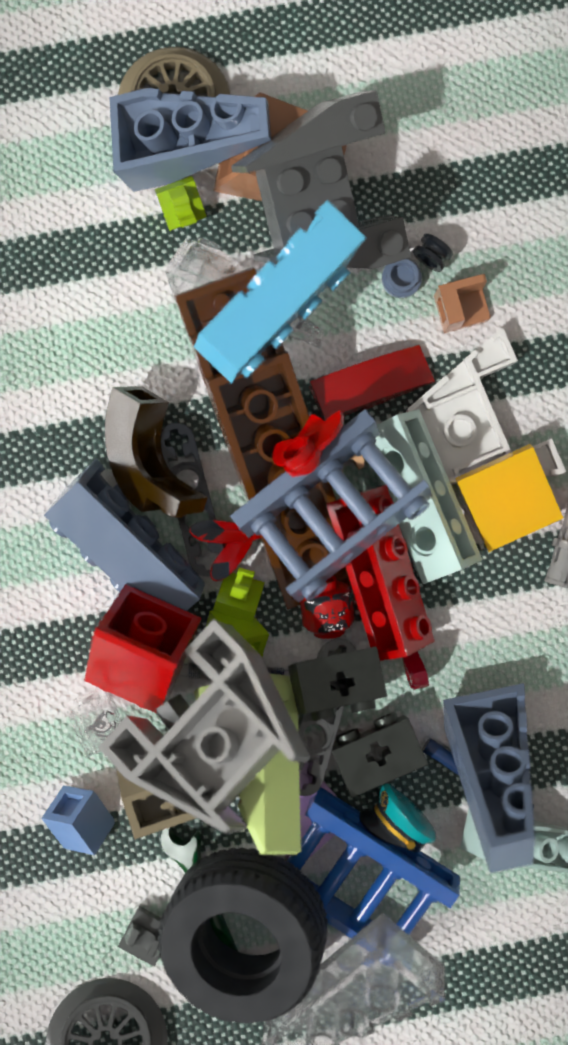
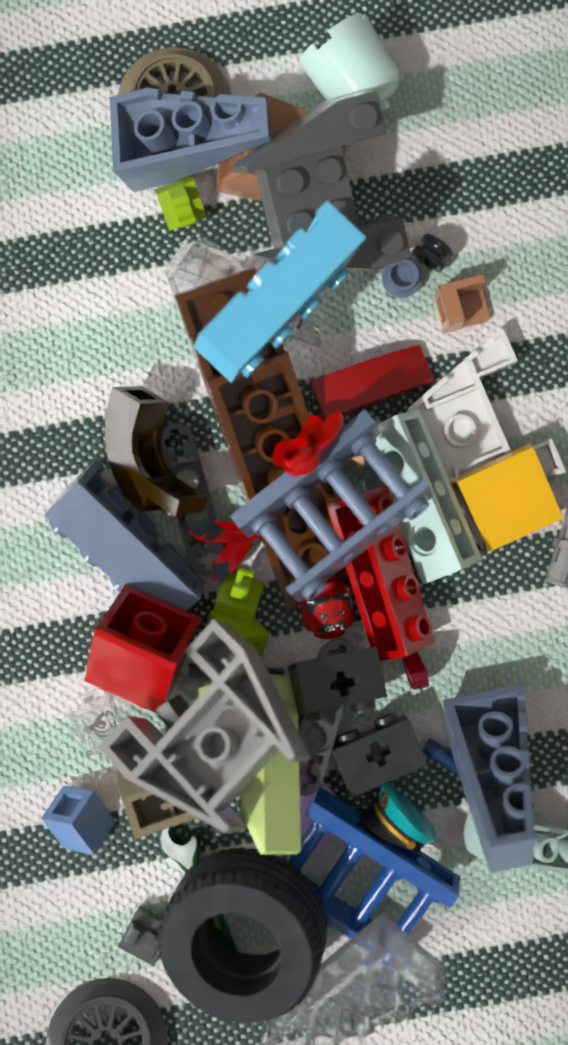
none -> light aqua cylinder [299,13,400,114]

